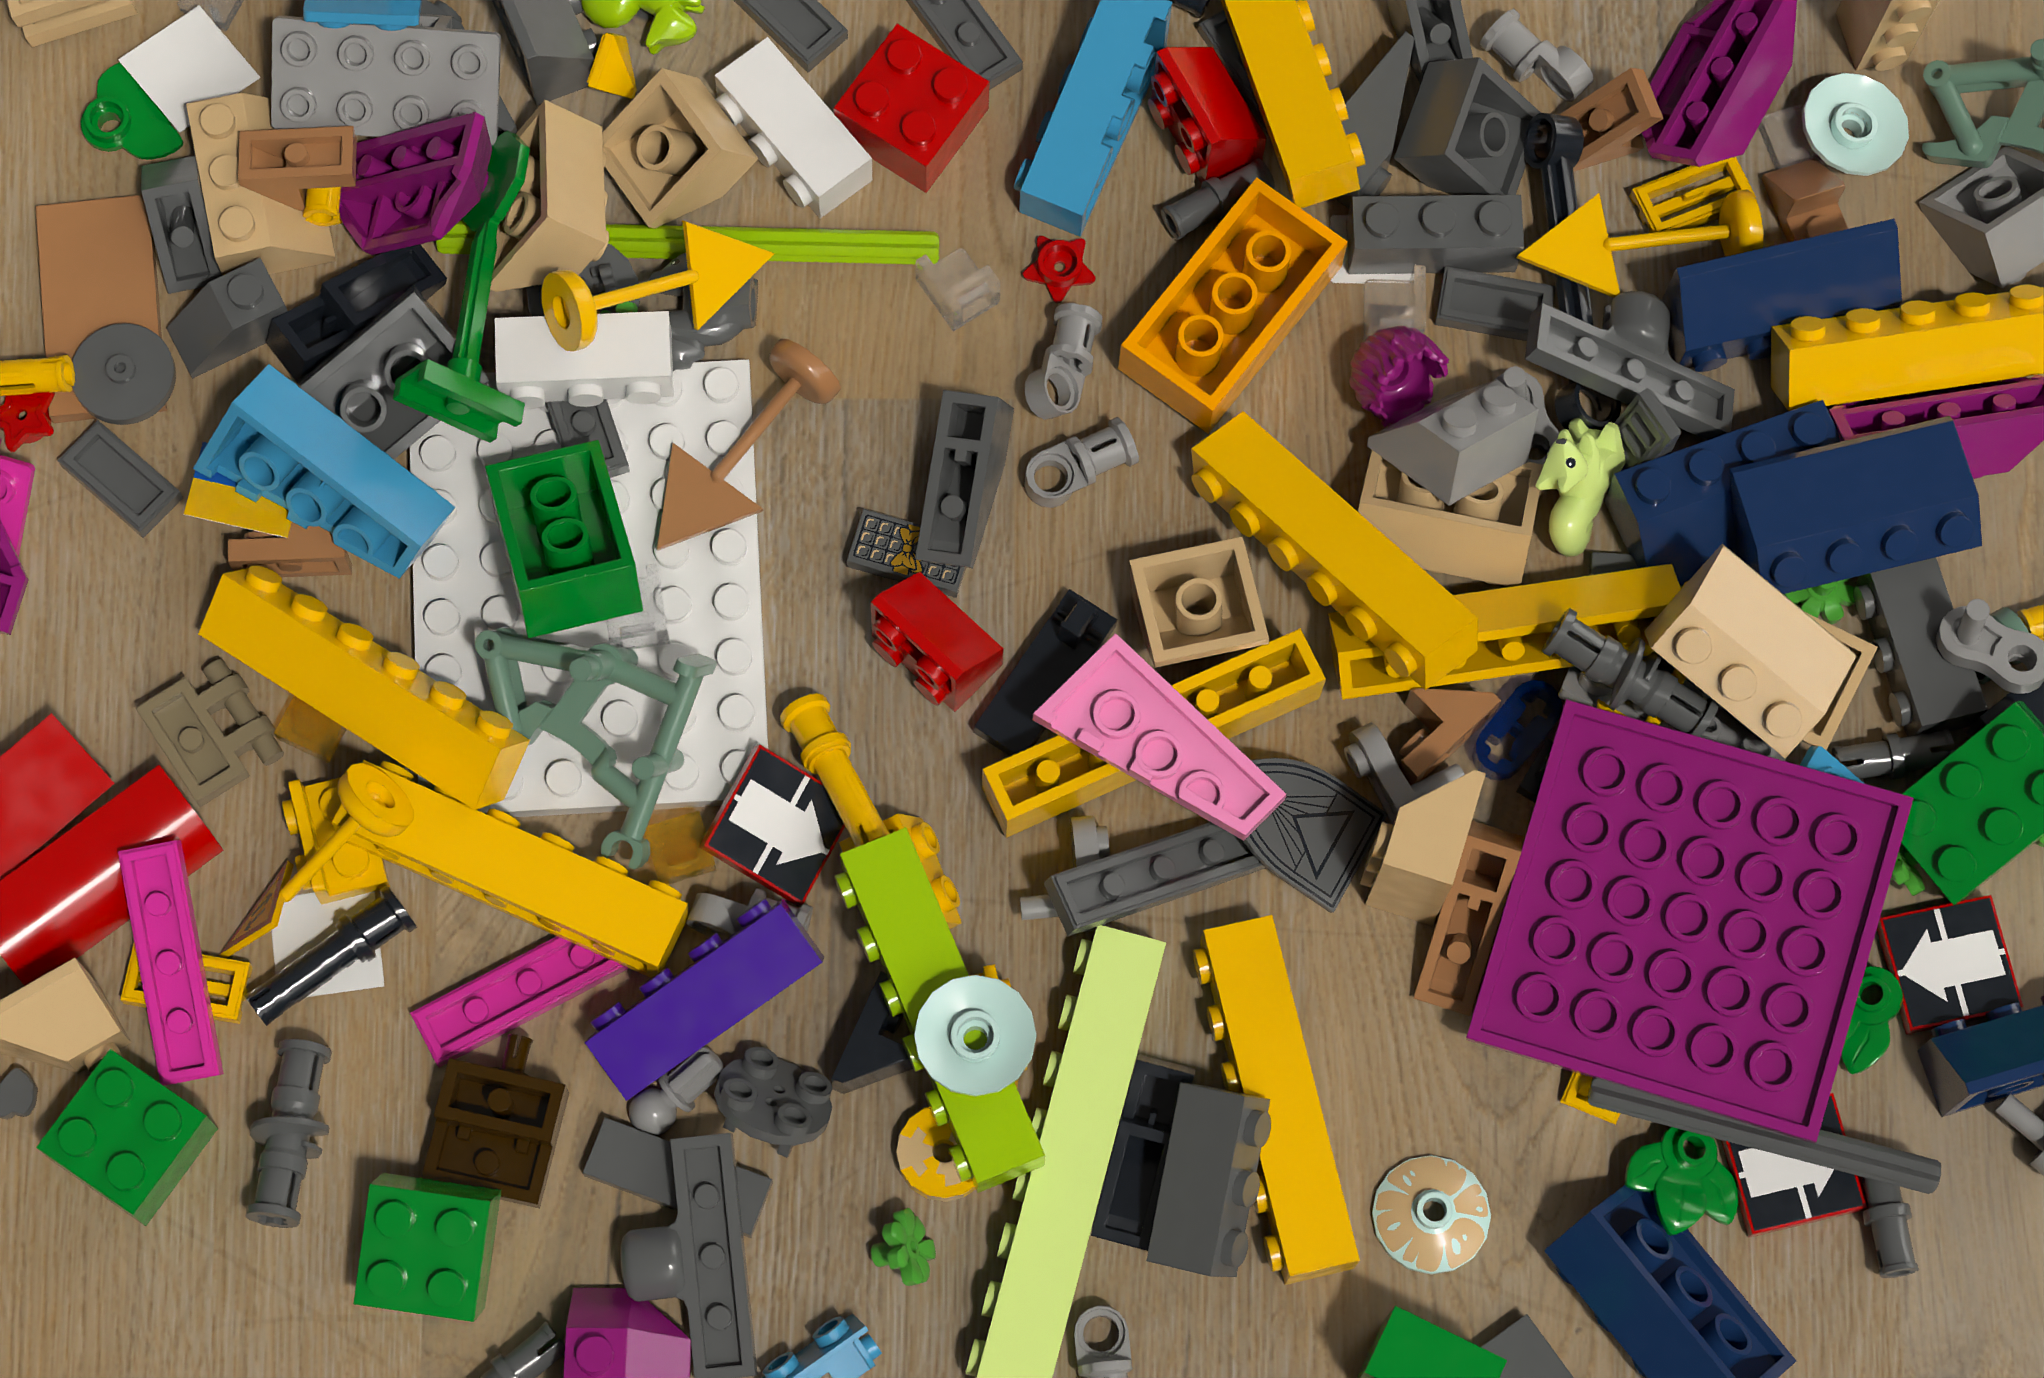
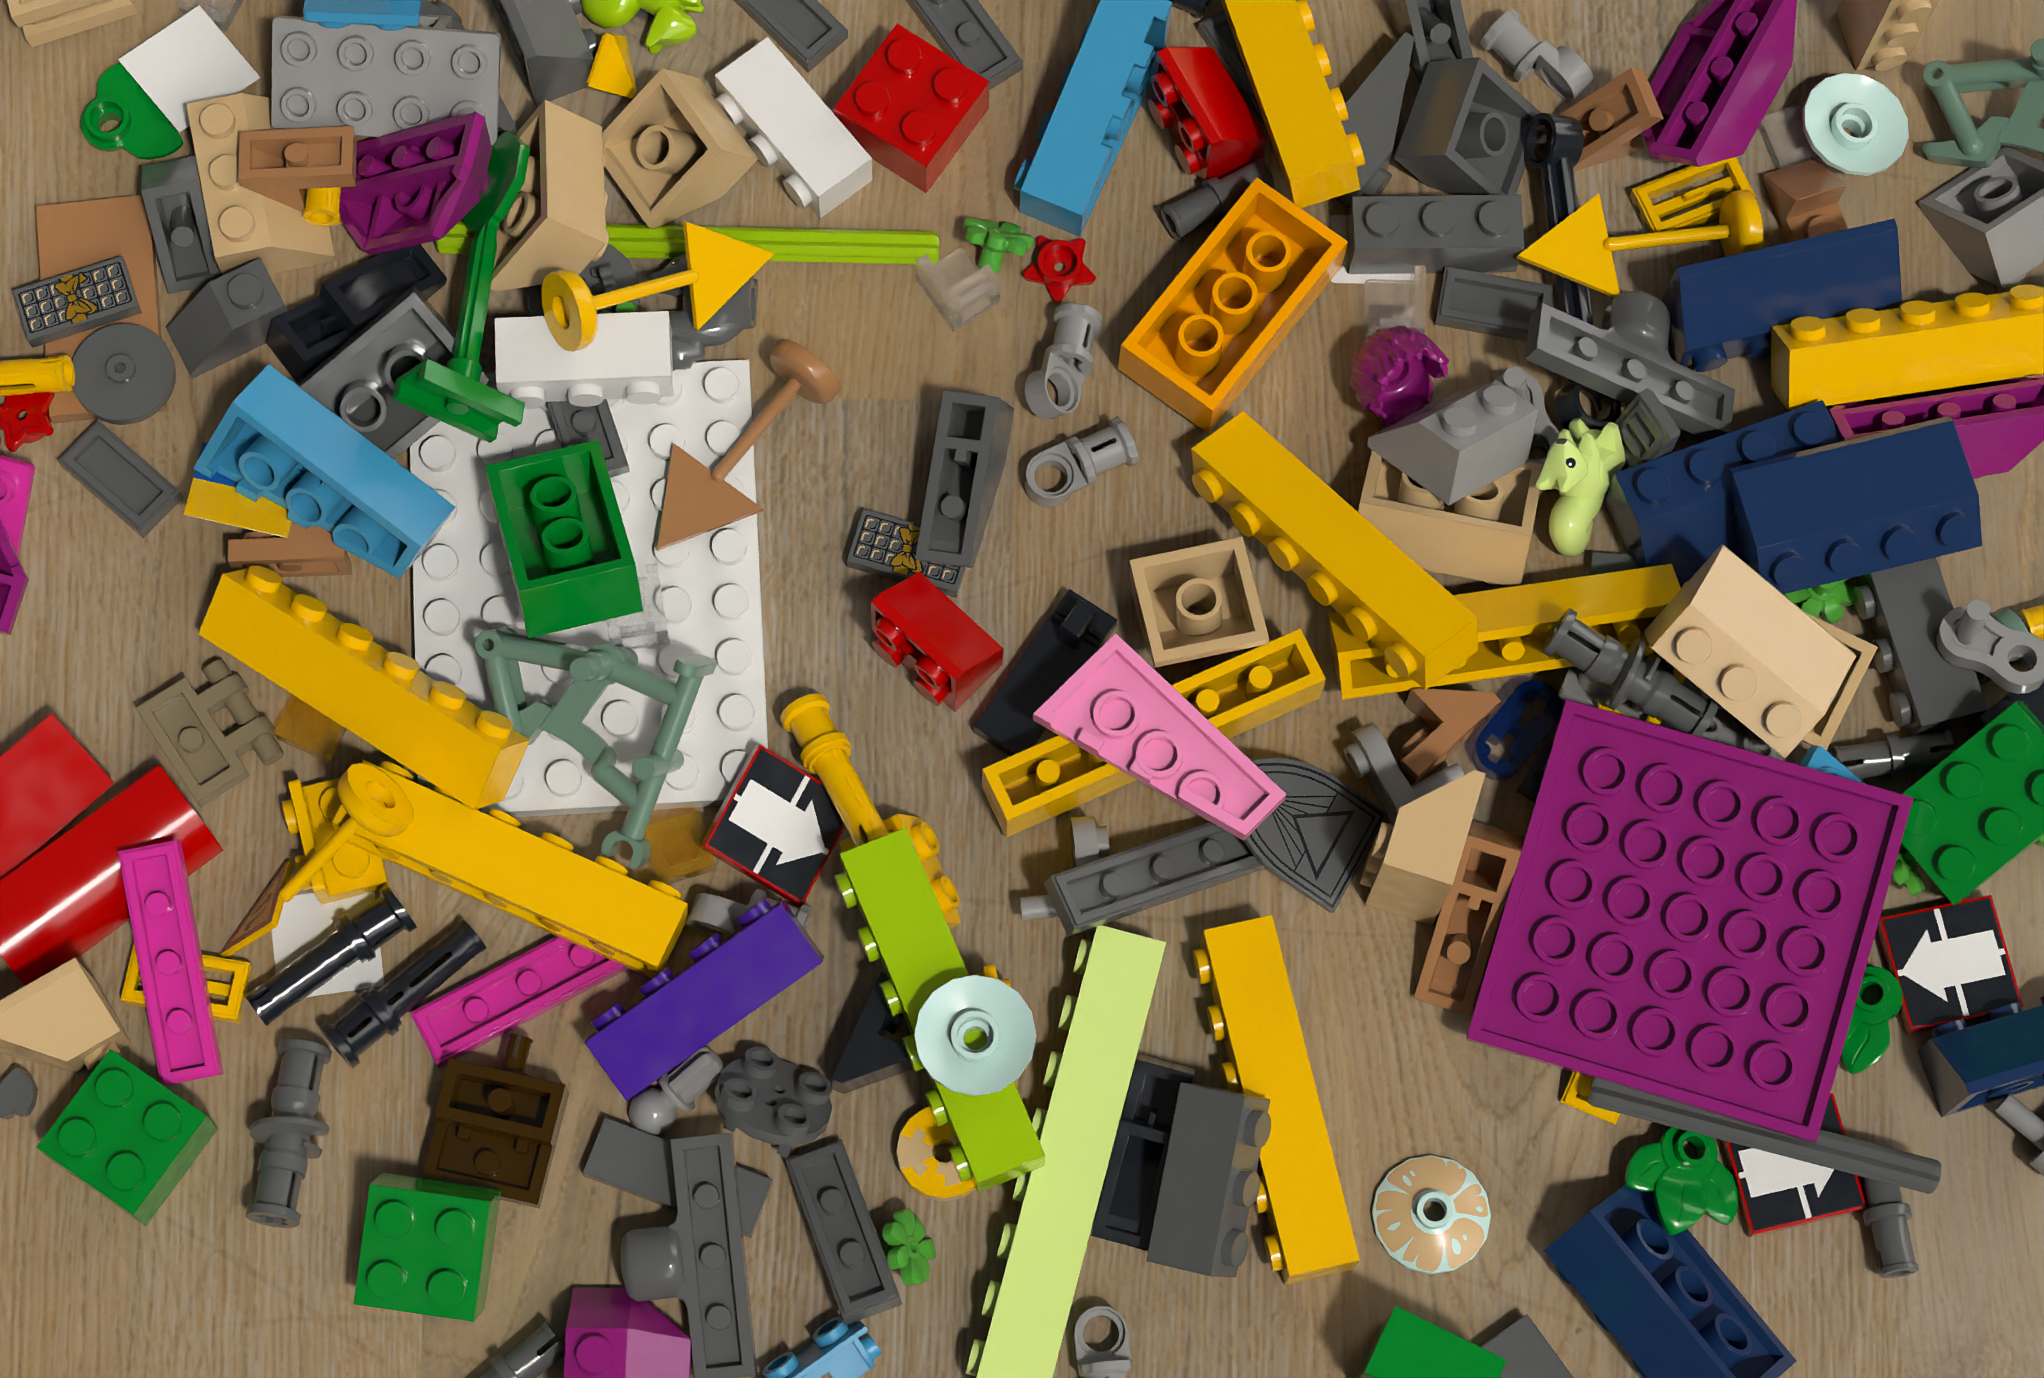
none -> dark grey tile [12,256,142,348]
none -> black pin [319,920,487,1068]
none -> dark grey tile [785,1139,902,1325]
none -> bright green plant [962,217,1034,273]

